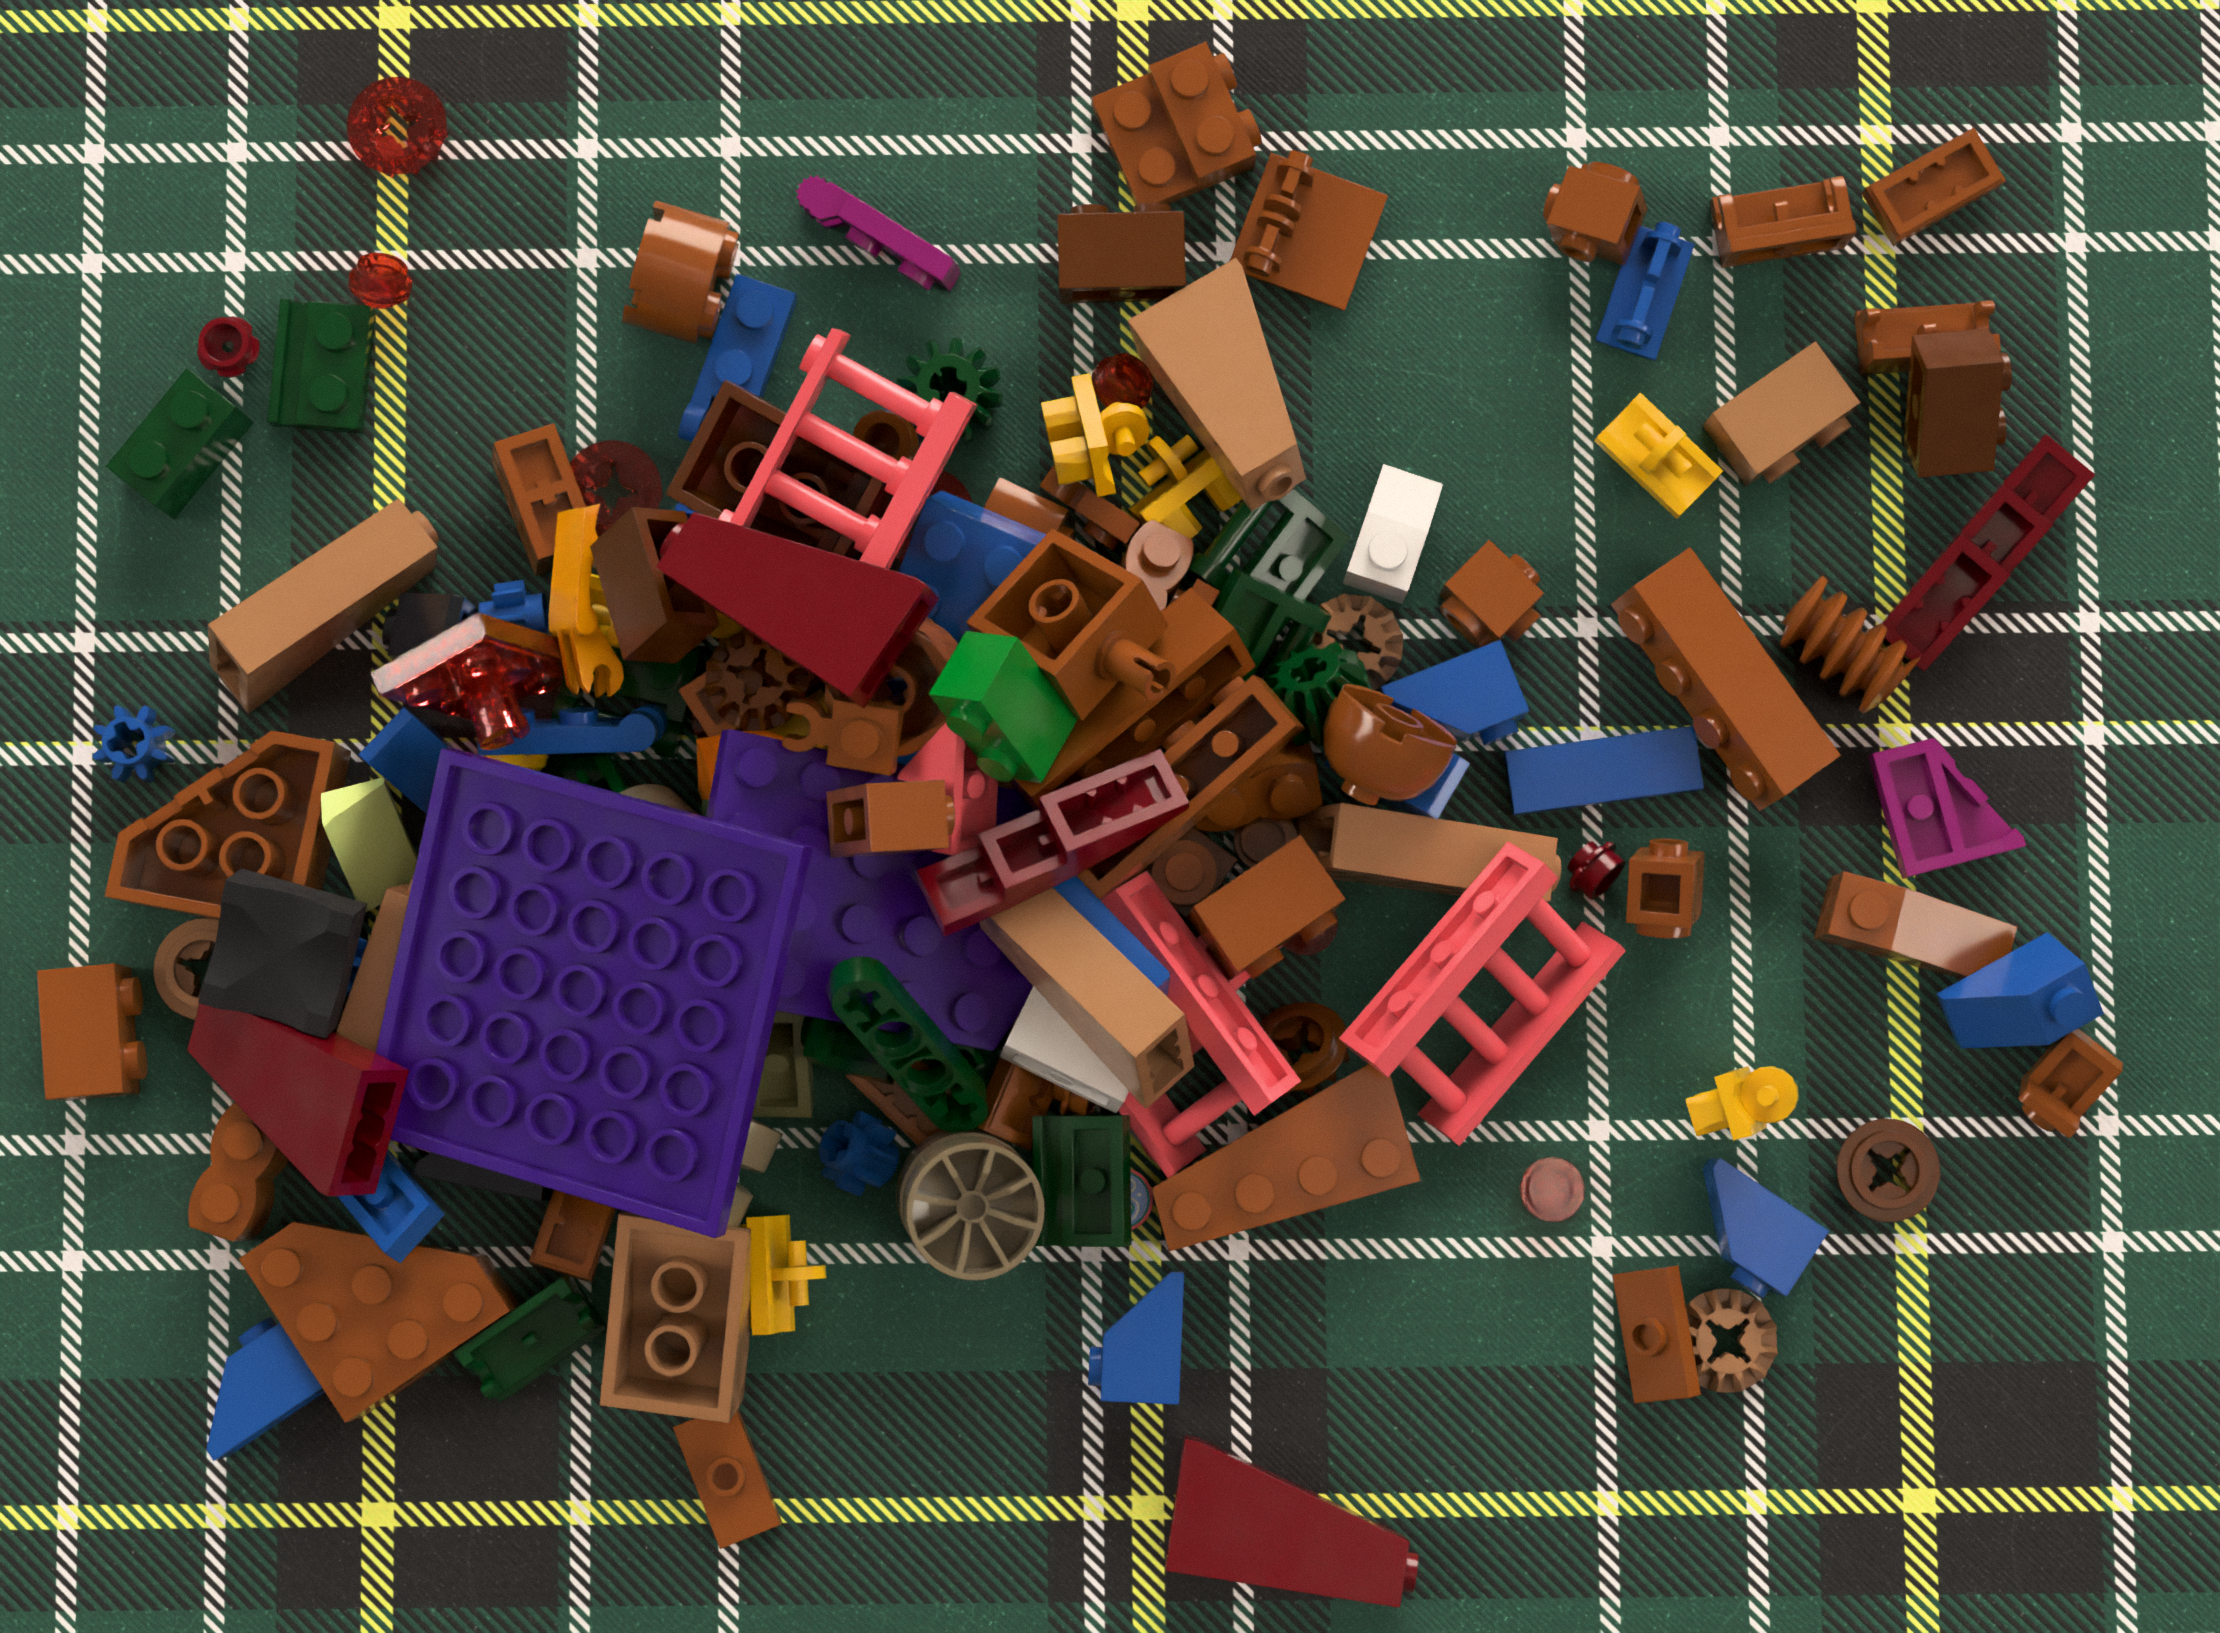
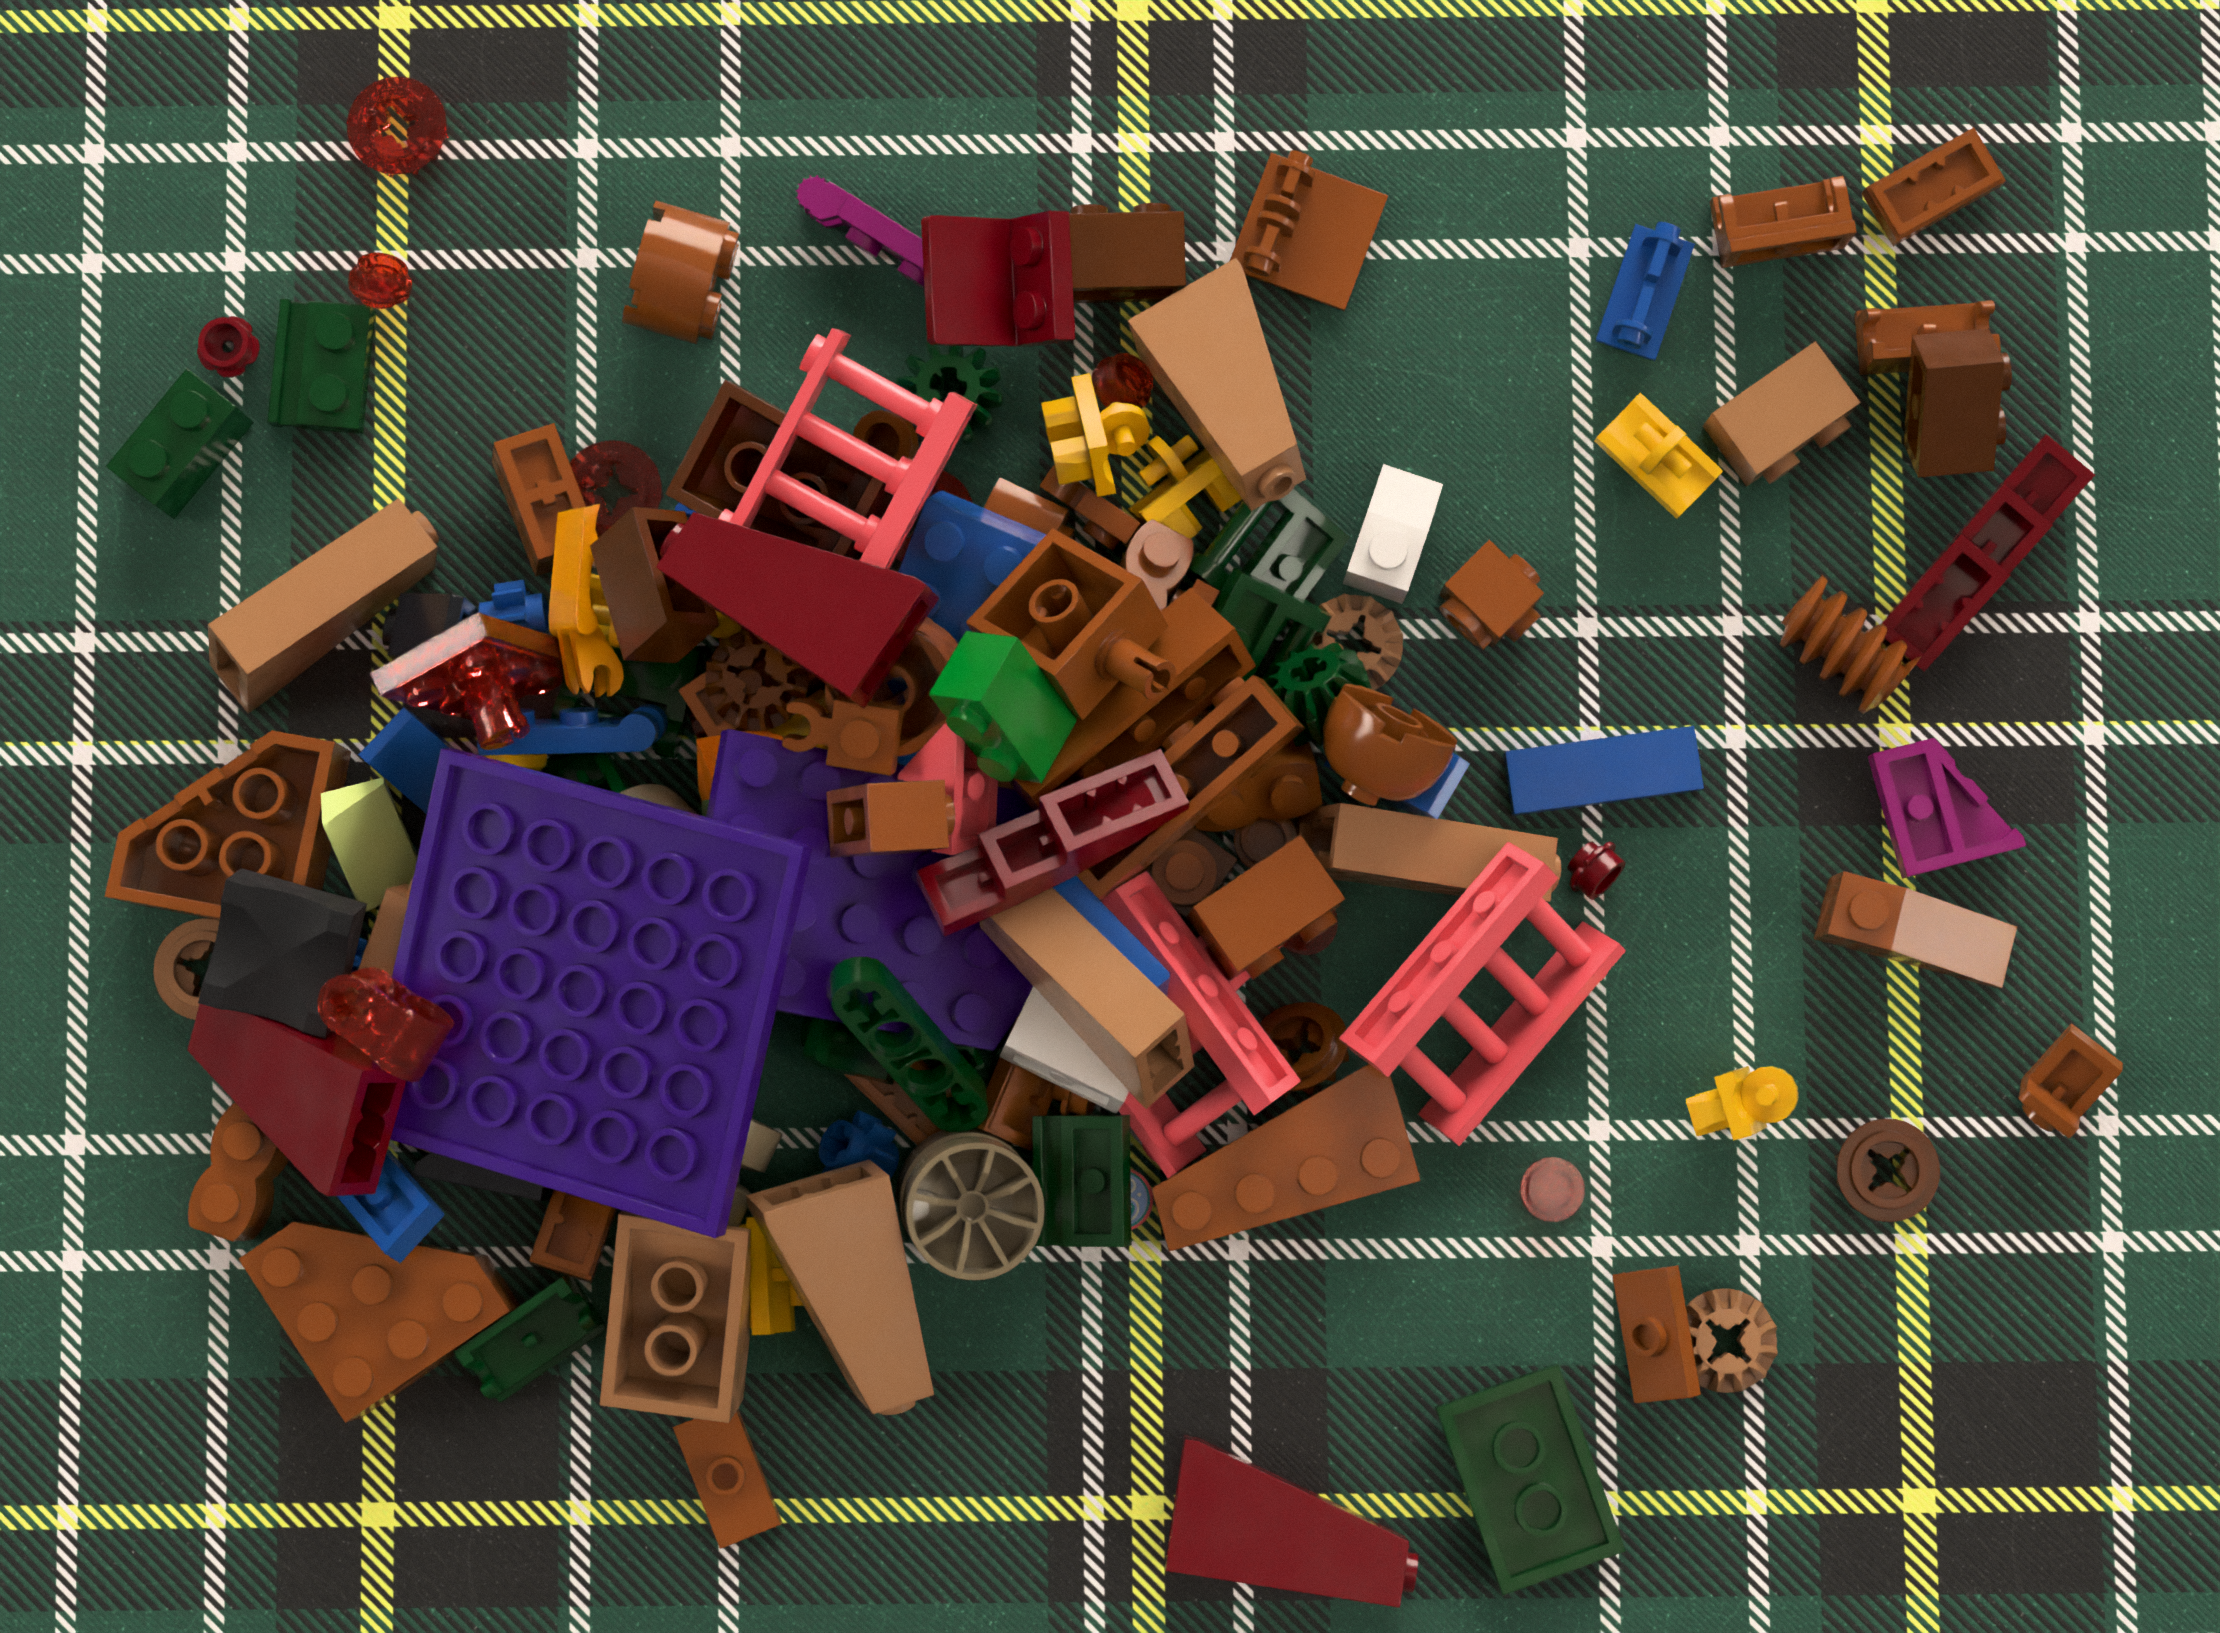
dark orange brick [37,963,147,1101] -> none
blue gear [92,705,176,783] -> none
blue slope [206,1317,325,1461] -> none
blue plate [678,273,798,442] -> none
olive slope [752,1011,815,1118] -> none
blue slope [1088,1271,1184,1405] -> none
dark orange plate [1091,42,1262,205] -> none
blue slope [1379,640,1529,746] -> none
dark orange brick [1543,162,1648,265] -> none
dark orange brick [1611,547,1841,811] -> none
dark orange brick [1626,838,1705,938] -> none
blue slope [1703,1158,1829,1299] -> none
blue slope [1937,932,2104,1048] -> none
none -> clear red piece [317,967,454,1082]
none -> medium nougat slope [746,1159,934,1415]
none -> dark red bracket [921,211,1075,347]
none -> dark green plate [1434,1363,1626,1595]

